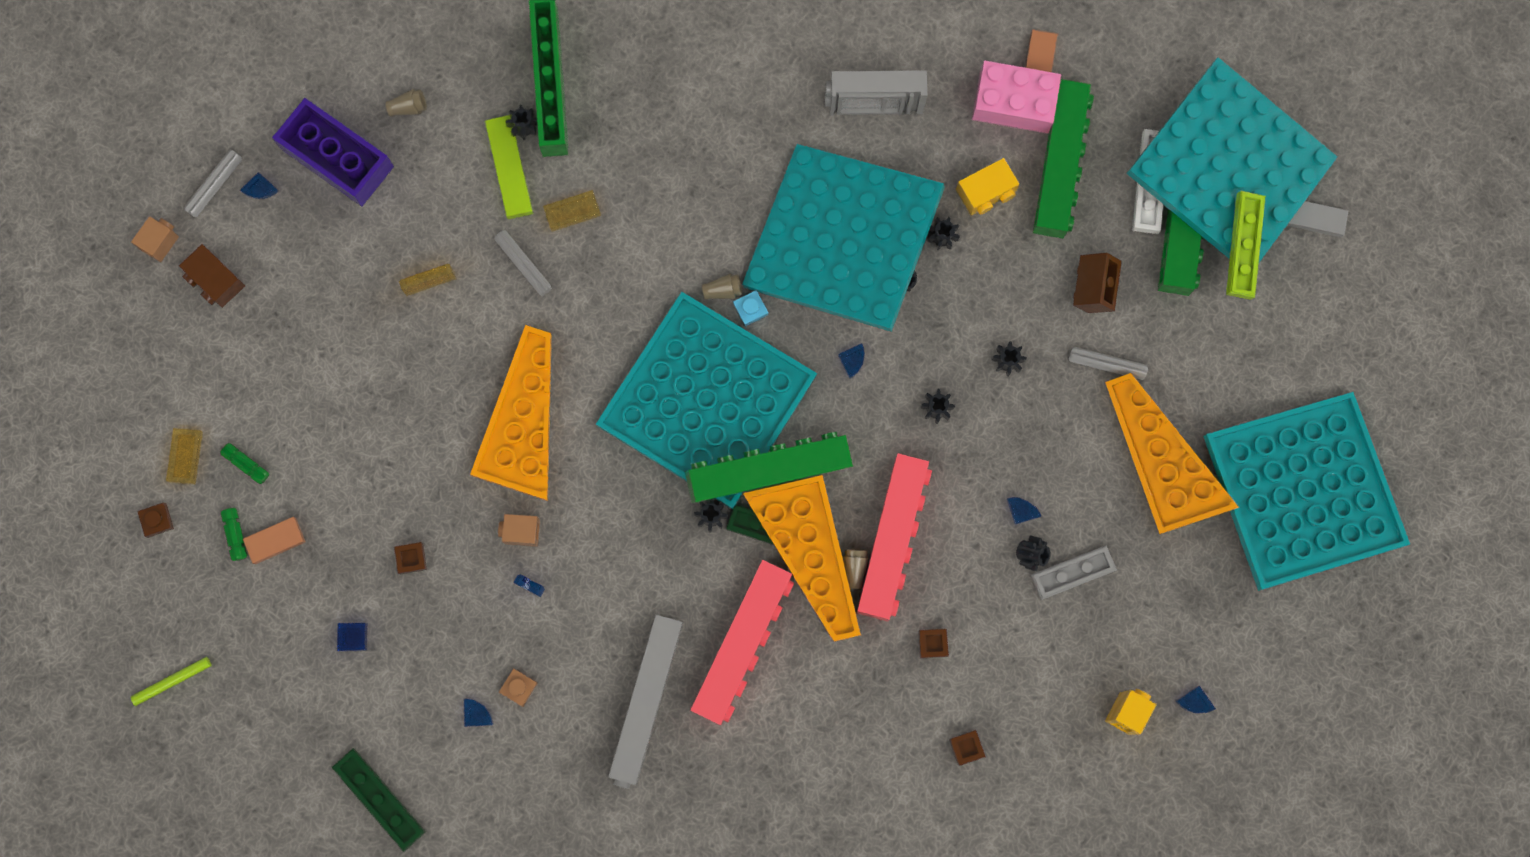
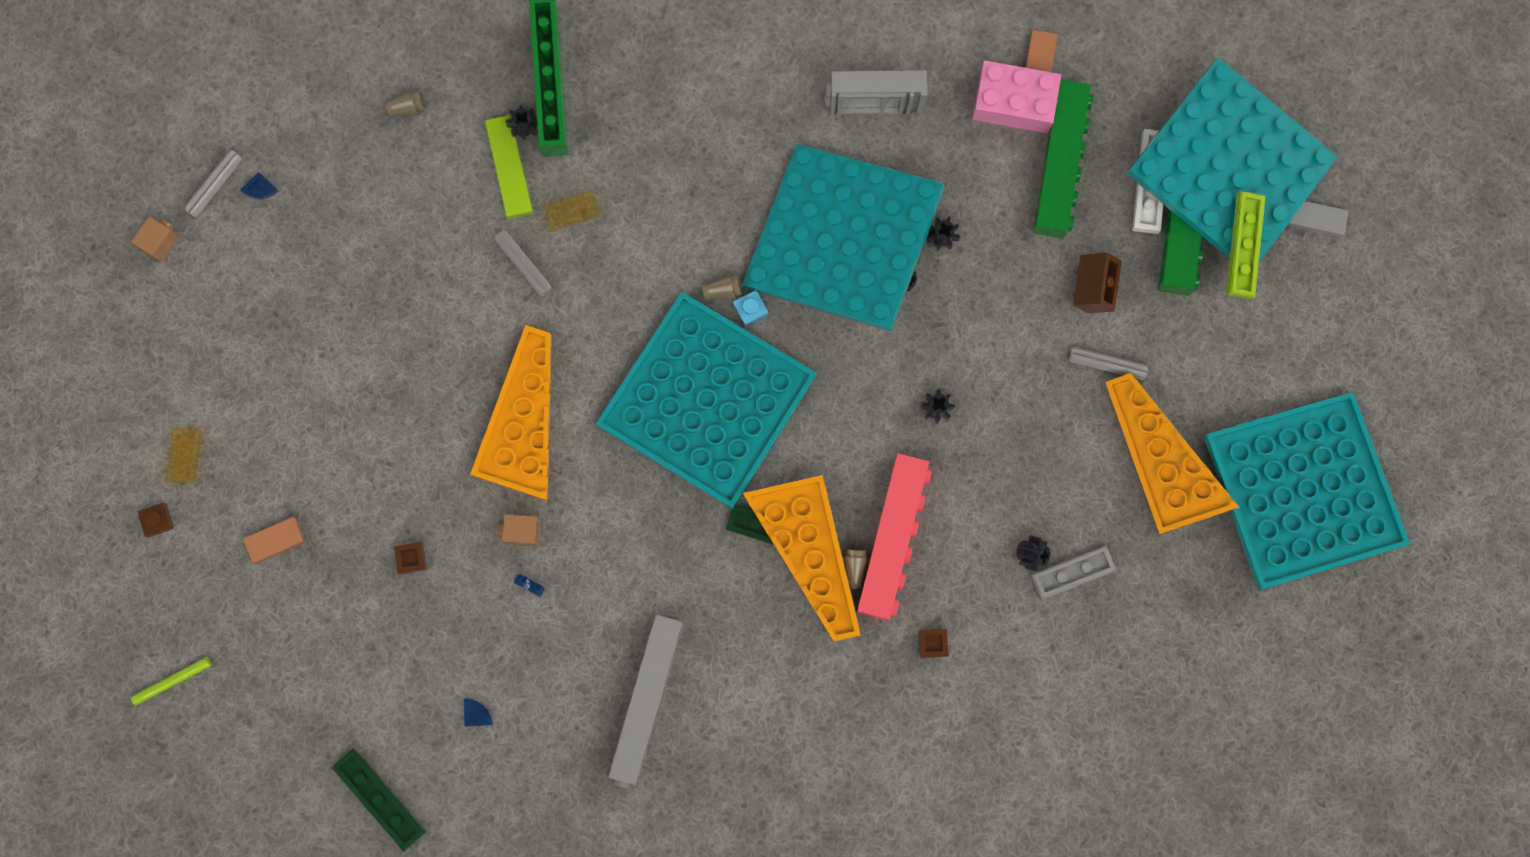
reddish brown brick [179,244,245,308] -> none
green axle [220,443,269,484] -> none
green axle [221,508,247,561] -> none
dark purple brick [272,98,394,207] -> none
clear blue plate [337,623,368,652] -> none
clear yellow tile [399,264,456,296] -> none
medium nougat plate [499,669,538,707] -> none
green brick [685,432,853,503] -> none
coral brick [690,560,795,725] -> none
black gear [694,499,728,533] -> none
clear blue tile [838,343,865,379] -> none
reddish brown plate [949,730,986,766] -> none
yellow brick [956,158,1020,216] -> none
black gear [992,341,1027,376] -> none
clear blue tile [1006,497,1041,525] -> none
yellow brick [1105,689,1156,735] -> none
clear blue tile [1176,686,1216,714] -> none

